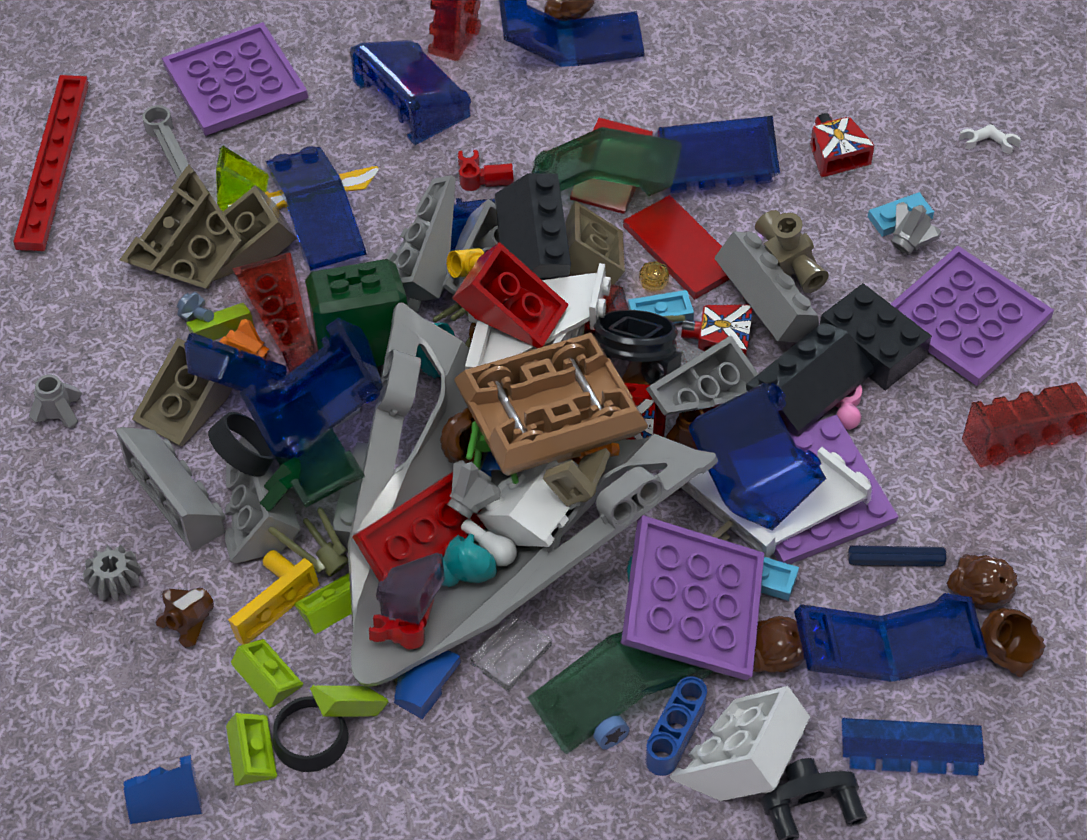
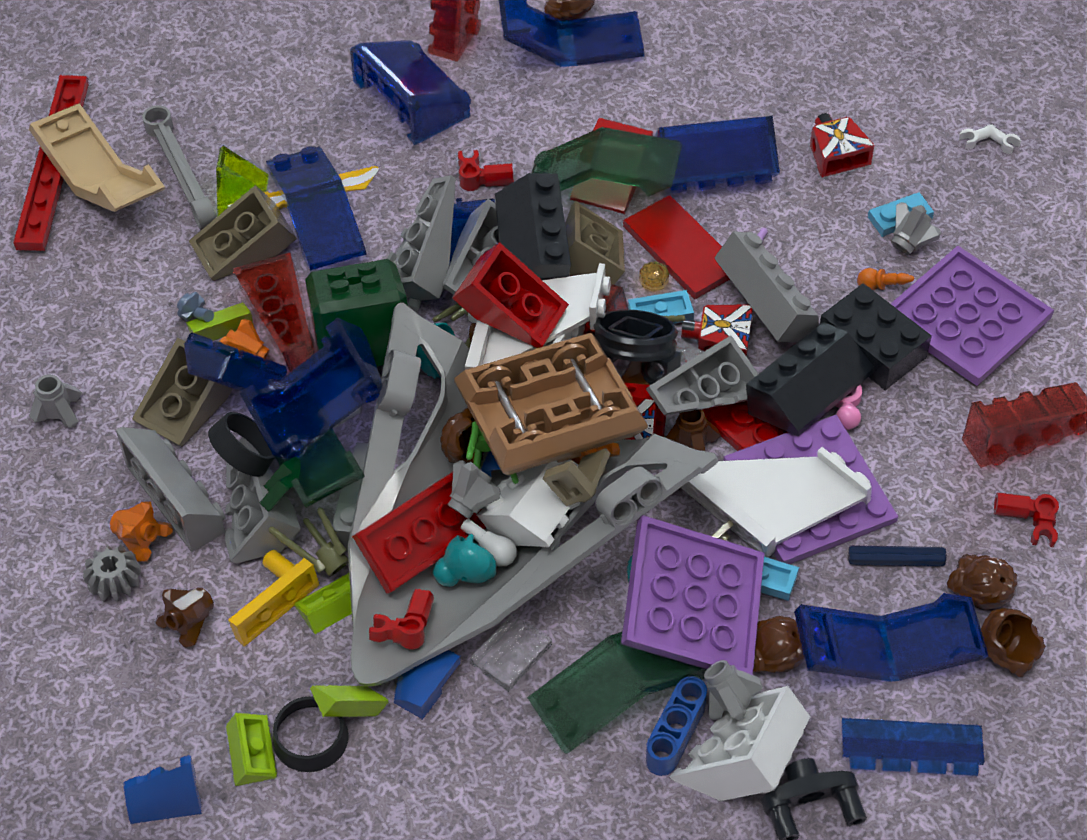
dark tan wedge [119,164,242,289] -> none
medium lavender plate [162,22,308,136] -> none
lime slope [231,639,303,709] -> none
clear purple slope [376,553,445,624] -> none
yellow pin [446,248,484,278] -> none
medium blue tile [593,716,630,749] -> none
clear blue windscreen [688,383,826,531] -> none
dark tan brick [755,210,829,293] -> none
none -> tan windscreen [29,103,165,212]
none -> orange rock [110,502,173,562]
none -> light grey rock [704,660,763,720]
none -> orange bar [857,268,914,290]
none -> red bar [994,492,1059,547]

